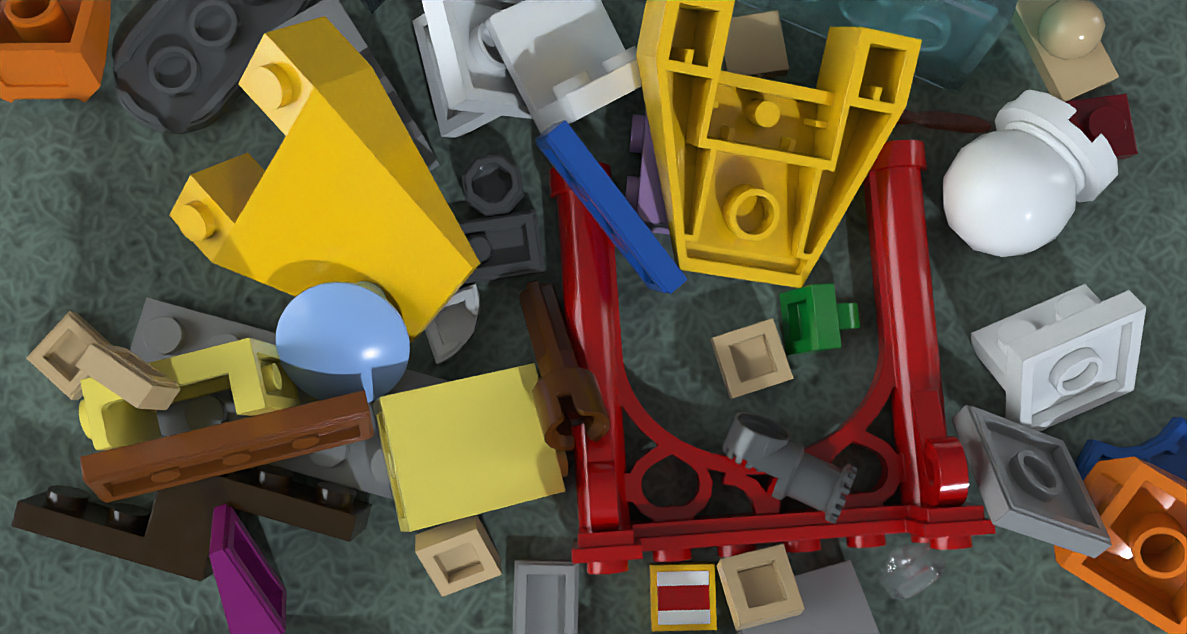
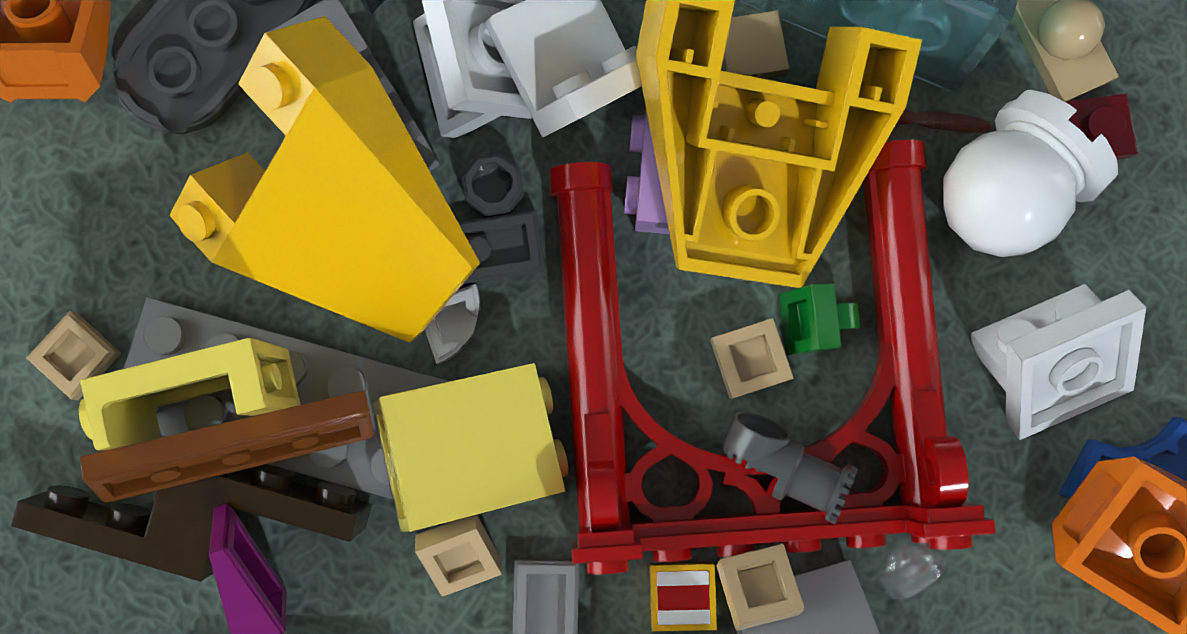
tan tile [75,343,181,410] -> none
light blue dish [276,281,410,403] -> none
reddish brown piece [519,280,610,451] -> none
blue tile [535,120,688,294] -> none
light grey tile [951,405,1112,558] -> none

